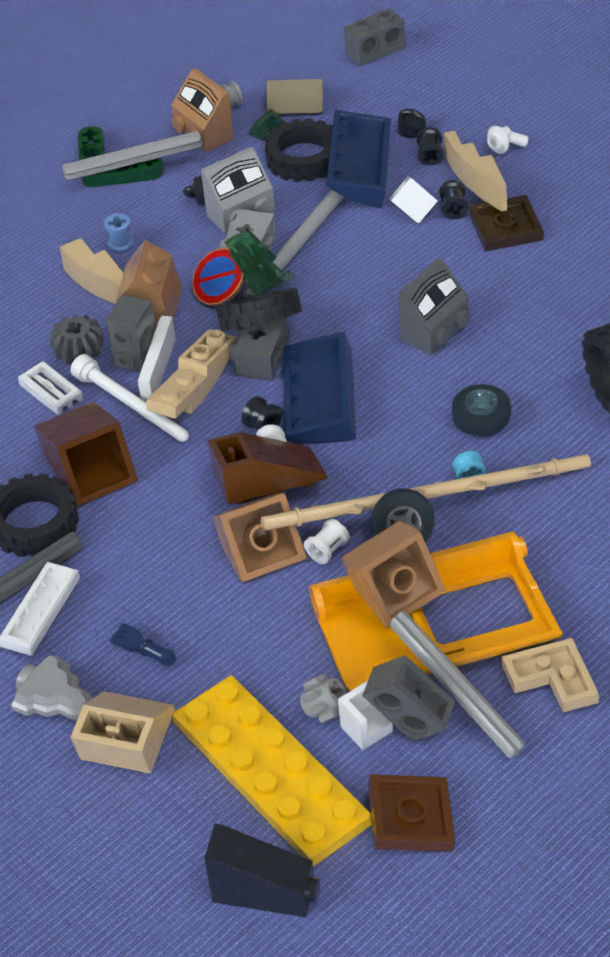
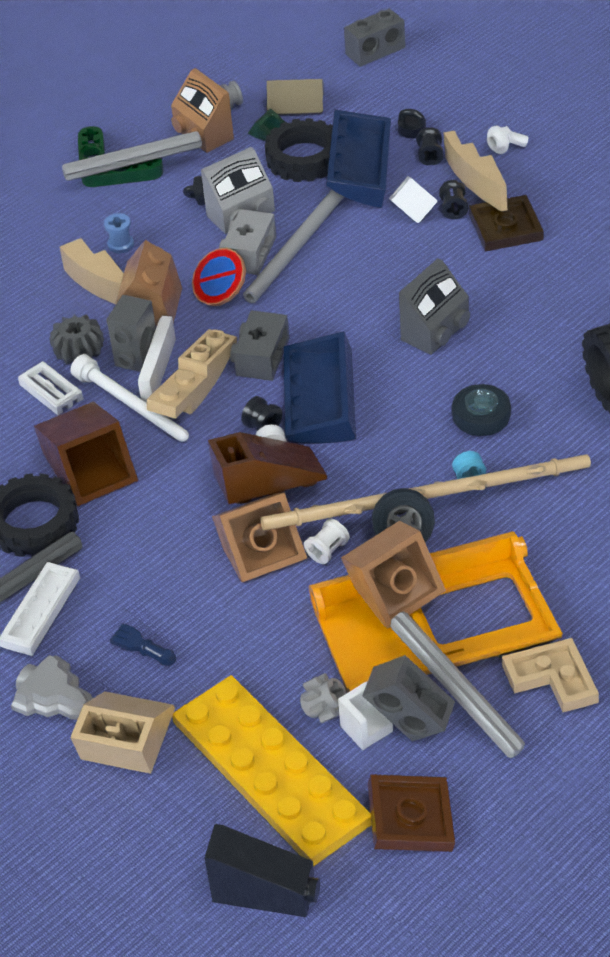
black tyre [215,288,302,331] -> none
clear green wing [225,230,295,296] -> none

